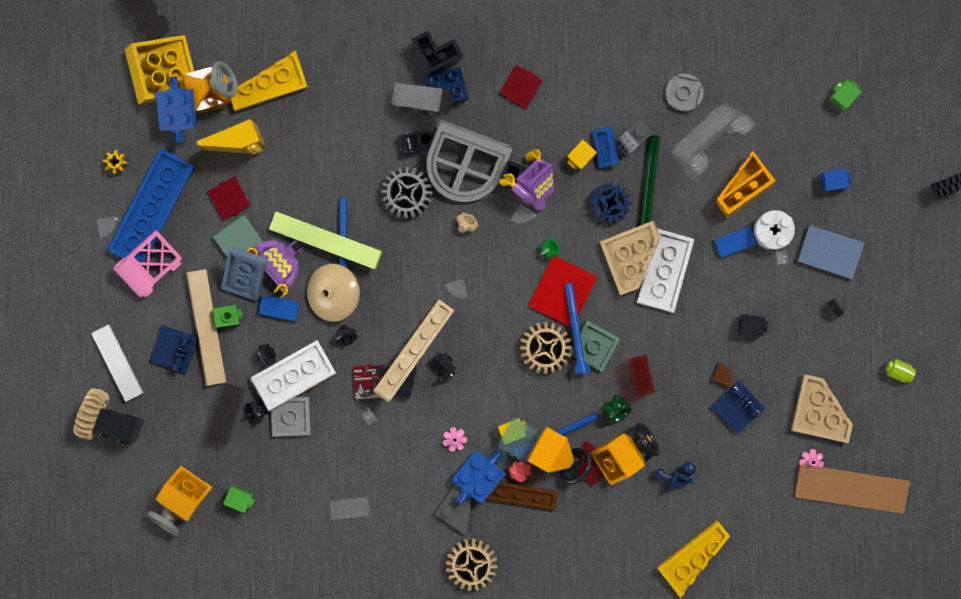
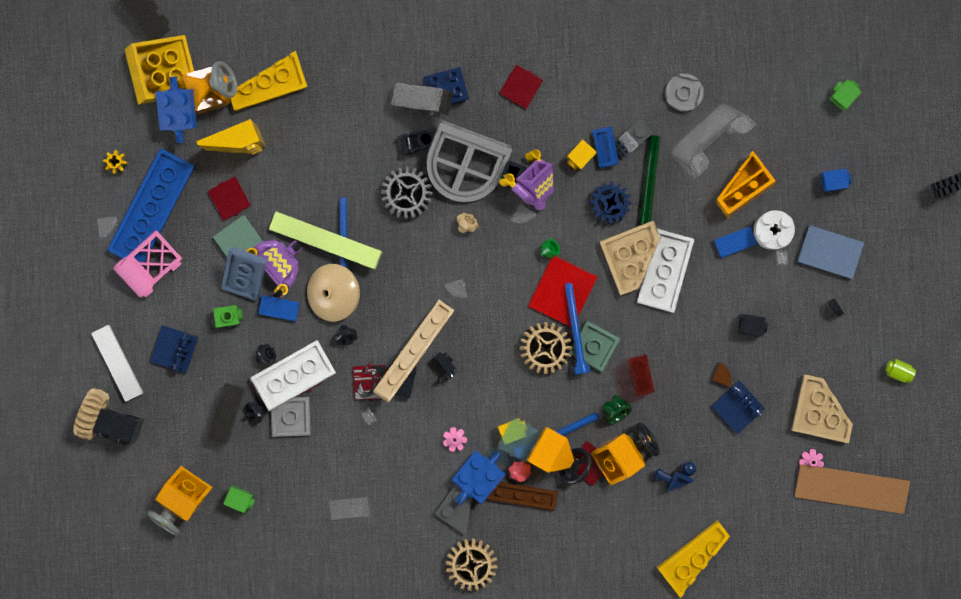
tan tile [186,269,226,386] -> none
black brick [411,30,463,76] -> none

